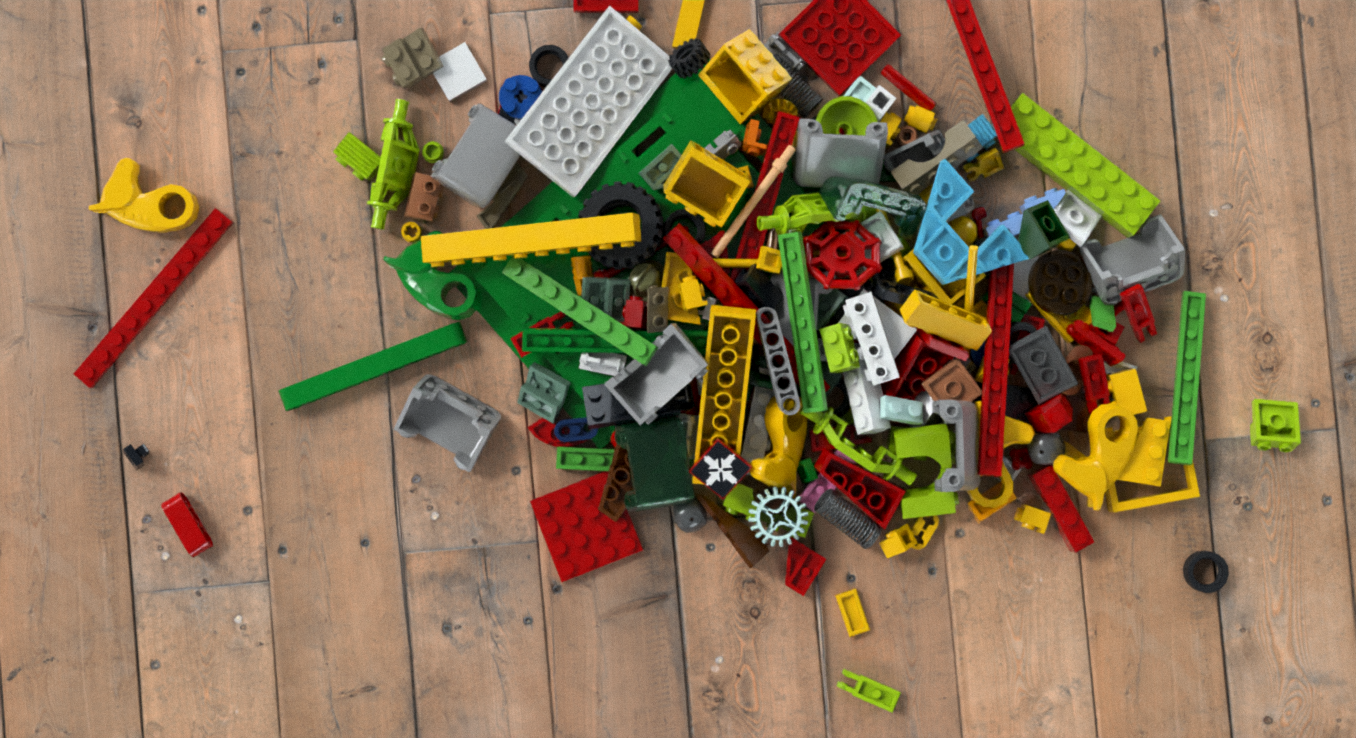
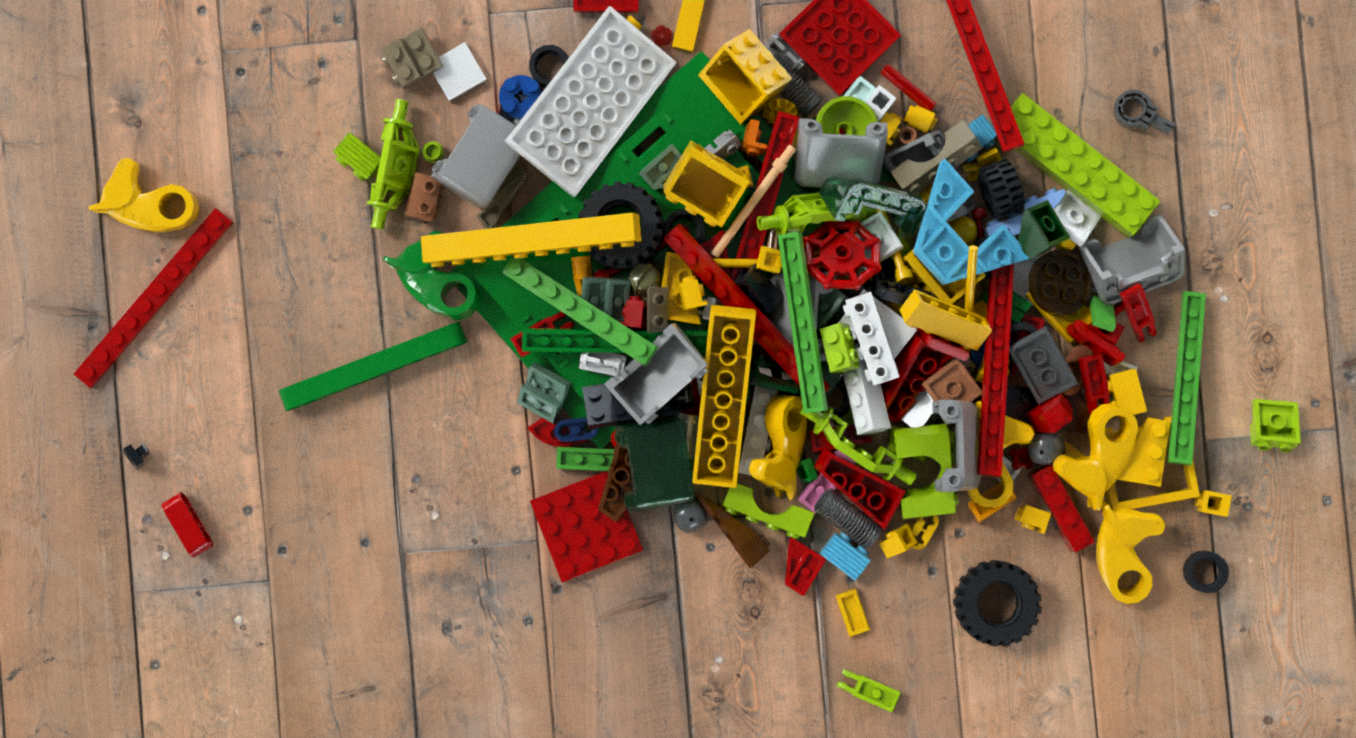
light grey windscreen [393,375,501,472] -> none
yellow bush [401,222,422,243] -> none
black tyre [668,38,711,79] -> none
tile [689,438,752,499] -> none
light aqua gear [748,487,808,547] -> none
light grey beam [755,307,800,415] -> none
light aqua plate [880,395,923,426] -> none
none -> clear red plate [651,25,672,46]
none -> medium azure brick [819,532,871,581]
none -> black tyre [953,560,1042,647]
none -> black tyre [978,159,1025,220]
none -> yellow animal [1096,501,1165,604]
none -> dark grey pin [1113,90,1175,135]
none -> yellow brick [1194,490,1232,517]

